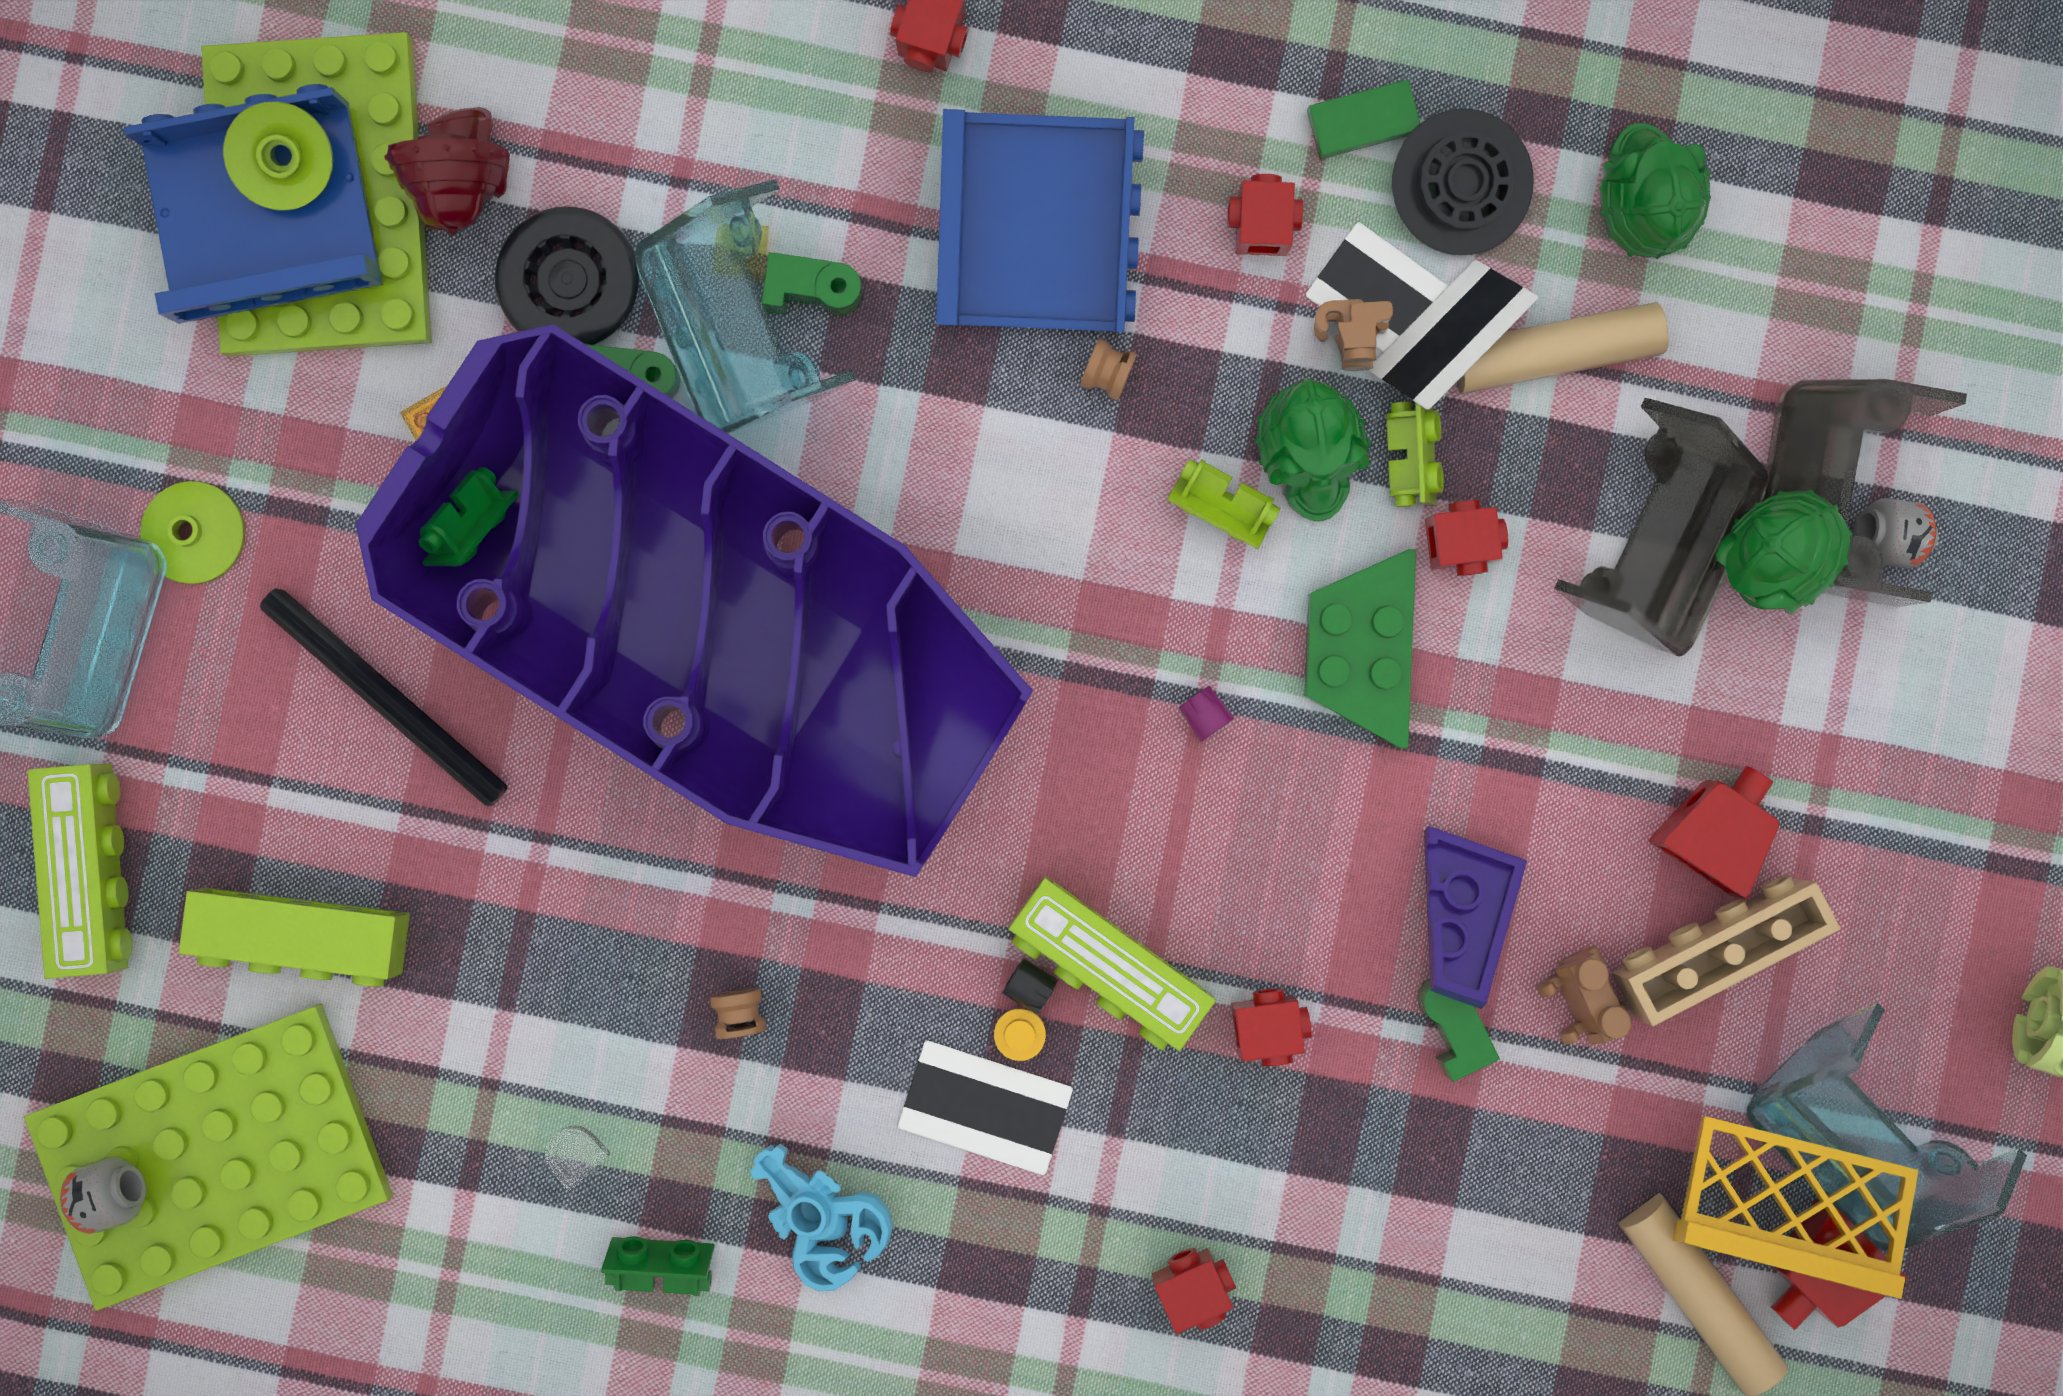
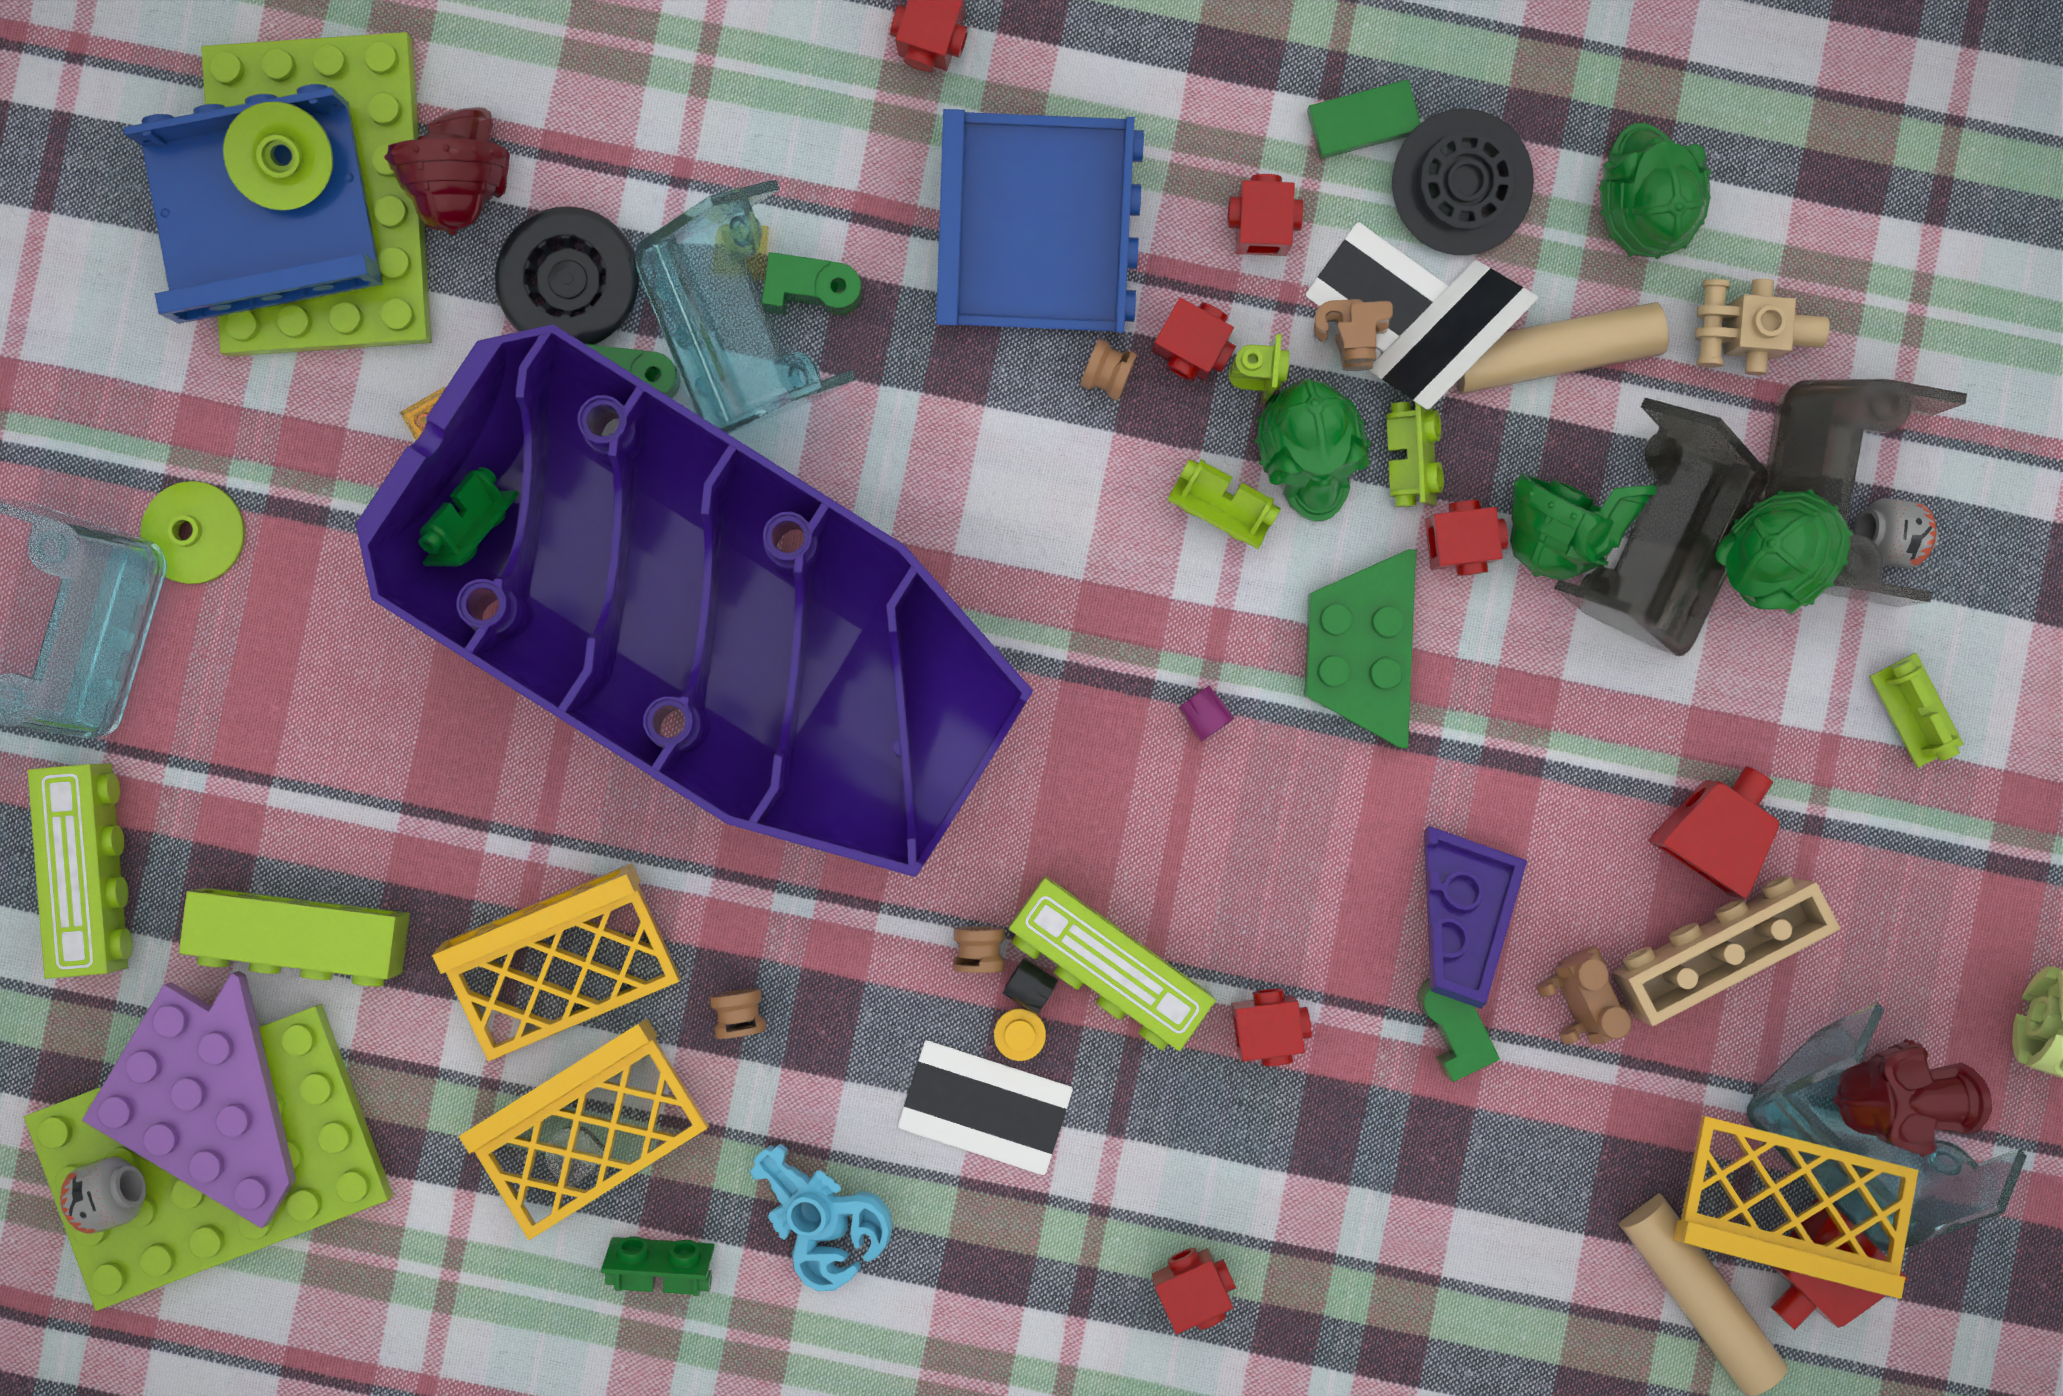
black axle [260,588,507,806] -> none
none -> medium lavender wing [82,971,296,1228]
none -> yellow fence [432,863,681,1062]
none -> yellow fence [459,1019,709,1241]
none -> medium nougat wheel [953,926,1005,973]
none -> red brick [1152,297,1236,381]
none -> lime hinge [1228,334,1289,403]
none -> green head [1510,473,1657,580]
none -> tan piece [1695,279,1830,375]
none -> dark red head [1833,1039,1992,1157]
none -> lime hinge [1869,653,1964,768]

